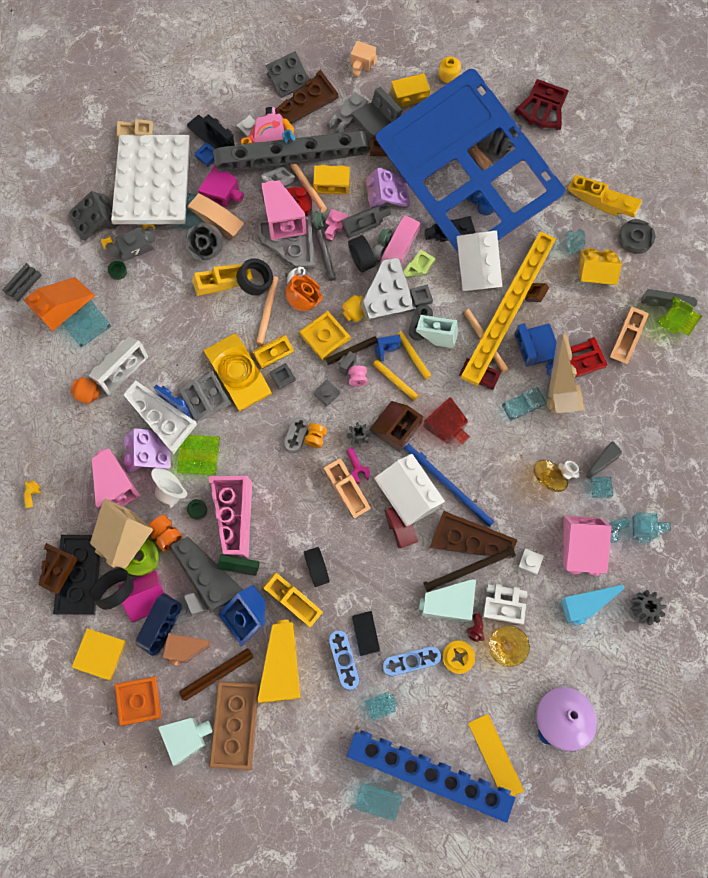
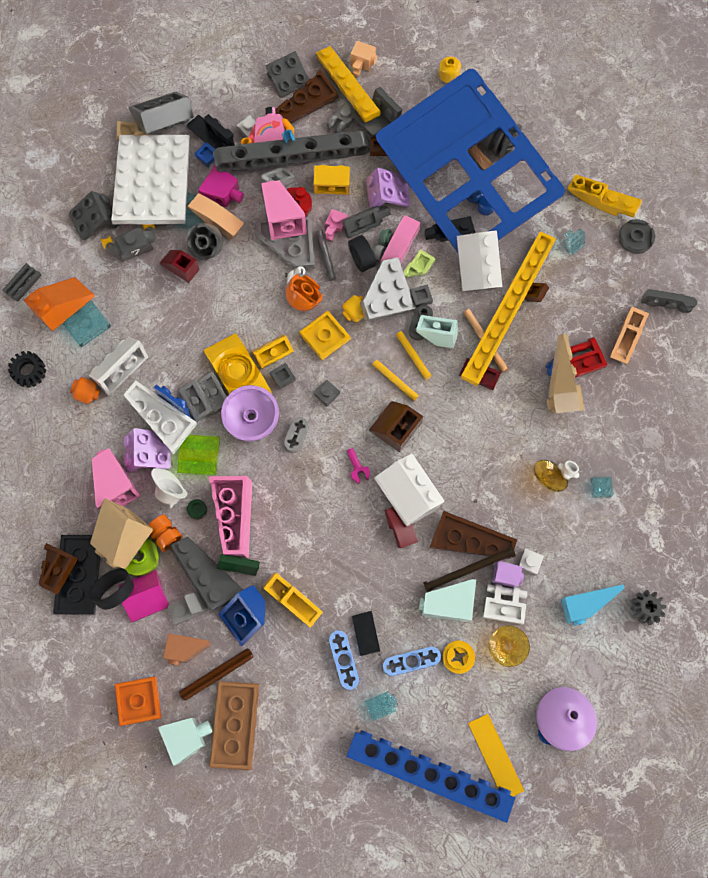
yellow plate [24,480,41,508] -> none
yellow tile [71,628,126,681] -> none
dark green tile [108,261,127,280] -> none
dark blue beam [136,593,182,656] -> none
yellow slope [192,264,253,296] -> none
black tyre [236,258,273,295] -> none
light nougat bar [256,276,279,345] -> none
yellow slope [258,619,301,703] -> none
light nougat bar [289,164,327,212] -> none
light orange wheel [304,423,327,448] -> none
black tyre [304,547,330,587] -> none
sand green plate [311,211,325,229] -> none
light nougat slope [322,458,371,518] -> none
dark brown bar [325,336,377,365] -> none
flat silver plate [339,351,356,376] -> none
dark grey gear [347,422,371,447] -> none
bright pink wheel [348,366,368,386] -> none
clear light blue panel [355,783,403,821] -> none
blue bracket [374,335,401,361] -> none
yellow brick [391,73,430,108] -> none
blue bar [404,443,495,527] -> none
clear red torso [423,397,470,445] -> none
dark red plate [466,613,485,642] -> none
clear light blue slope [502,387,547,421] -> none
dark red plate [514,79,569,130] -> none
blue bracket [514,323,557,367] -> none
bright pink slope [563,515,612,576] -> none
yellow slope [579,248,622,285] -> none
dark grey slope [586,441,622,479] -> none
clear light blue arm [609,517,629,543] -> none
clear light blue brick [632,512,671,543] -> none
clear neon green piece [657,295,702,336] -> none
none -> black tyre [8,351,46,388]
none -> slope [129,91,194,135]
none -> dark red slope [160,250,200,283]
none -> lavender dish [221,385,279,441]
none -> yellow plate [316,46,380,123]
none -> lavender brick [491,561,524,588]

